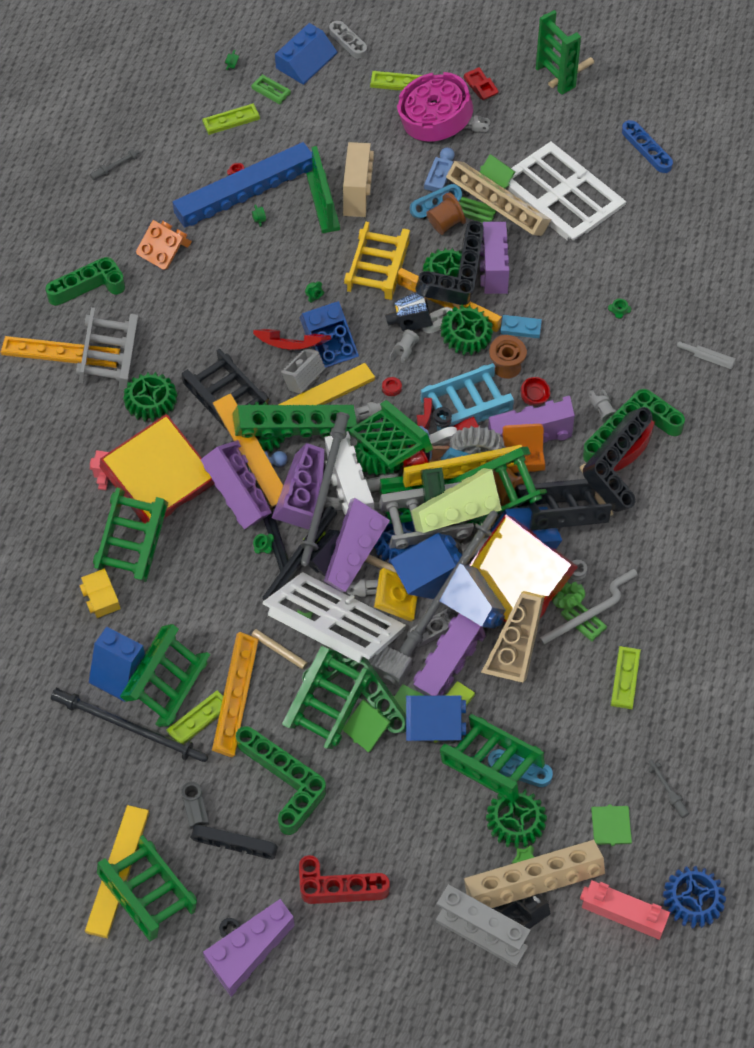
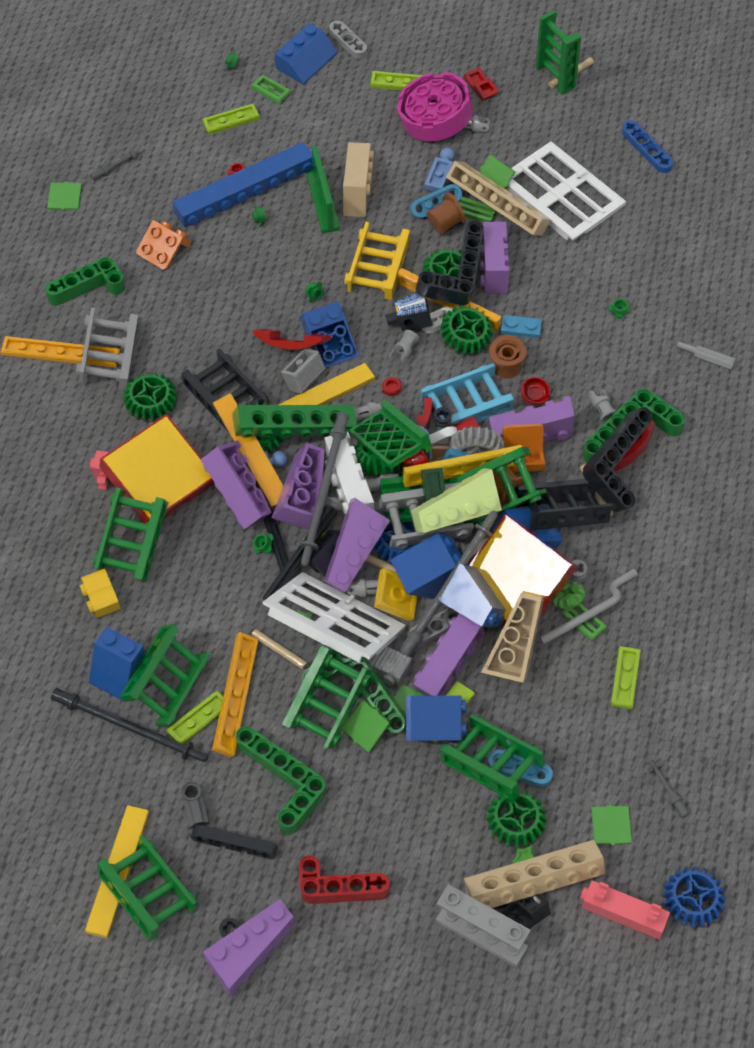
none -> bright green piece [47,181,82,211]

